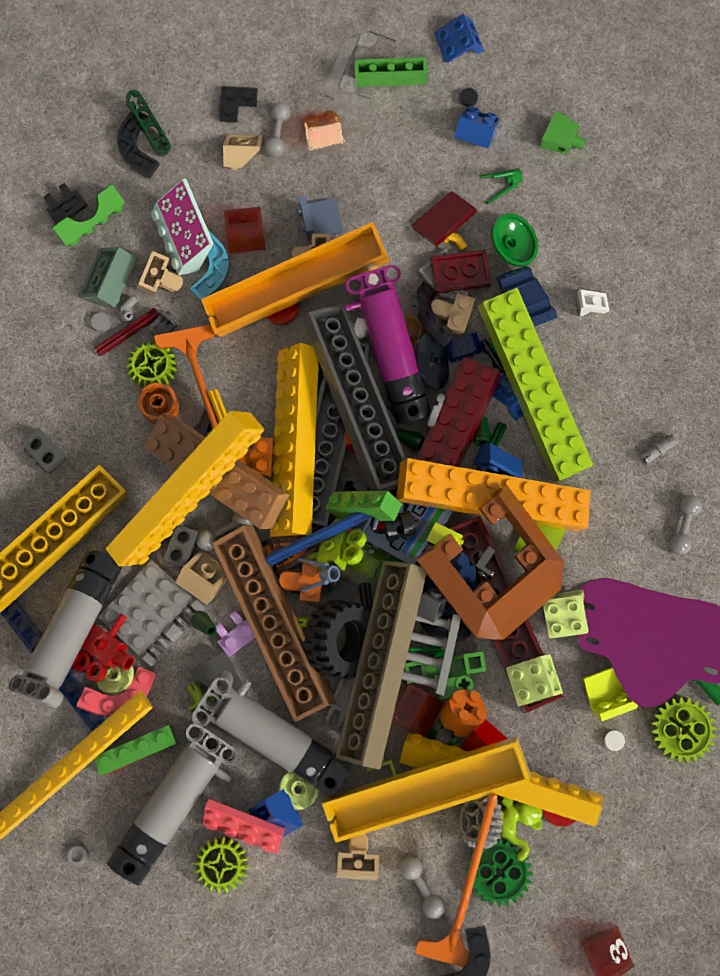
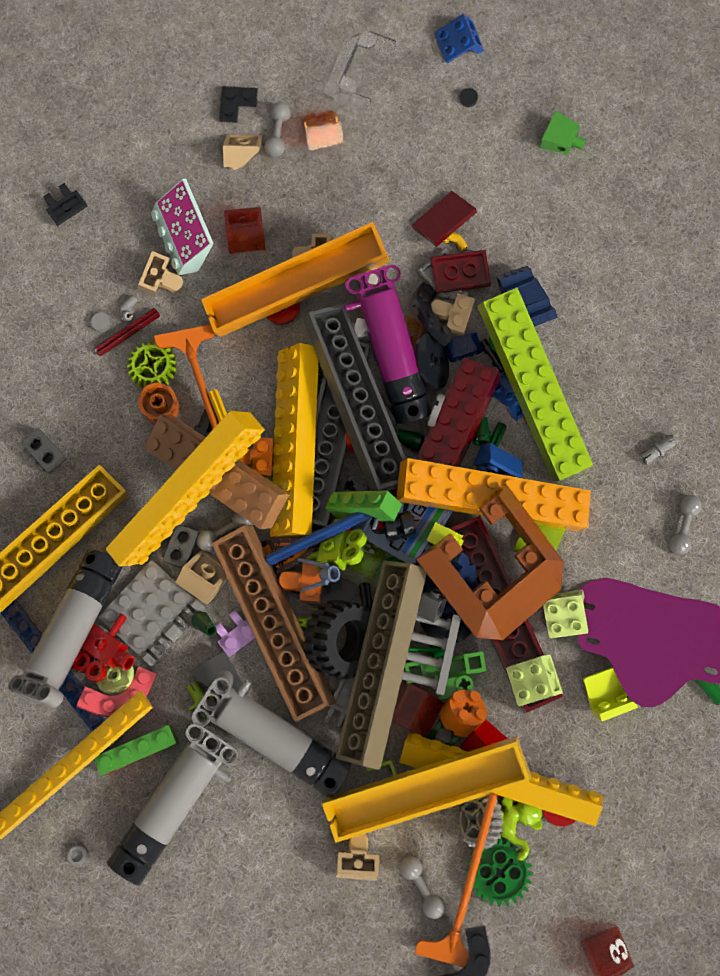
bright green arch [51,184,125,247] -> none
sand green slope [79,247,136,308] -> none
black plate [117,109,160,179] -> none
dark green beam [125,90,171,156] -> none
dark grey bracket [148,309,177,336] -> none
medium azure plate [190,230,229,302] -> none
lime gear [194,836,249,894] -> none
coral plate [202,799,285,854] -> none
blue slope [248,789,304,837] -> none
yellowish green plate [278,772,318,810] -> none
sand blue bracket [297,196,343,240] -> none
bright green brick [355,57,427,87] -> none
blue slope [454,107,501,148] -> none
dark grey bracket [475,546,495,579] -> none
green plant [480,168,523,205] -> none
green dish [491,213,538,267] -> none
white slope [577,290,609,316] -> none
white tile [604,731,625,751] -> none
lime gear [650,697,717,763] -> none

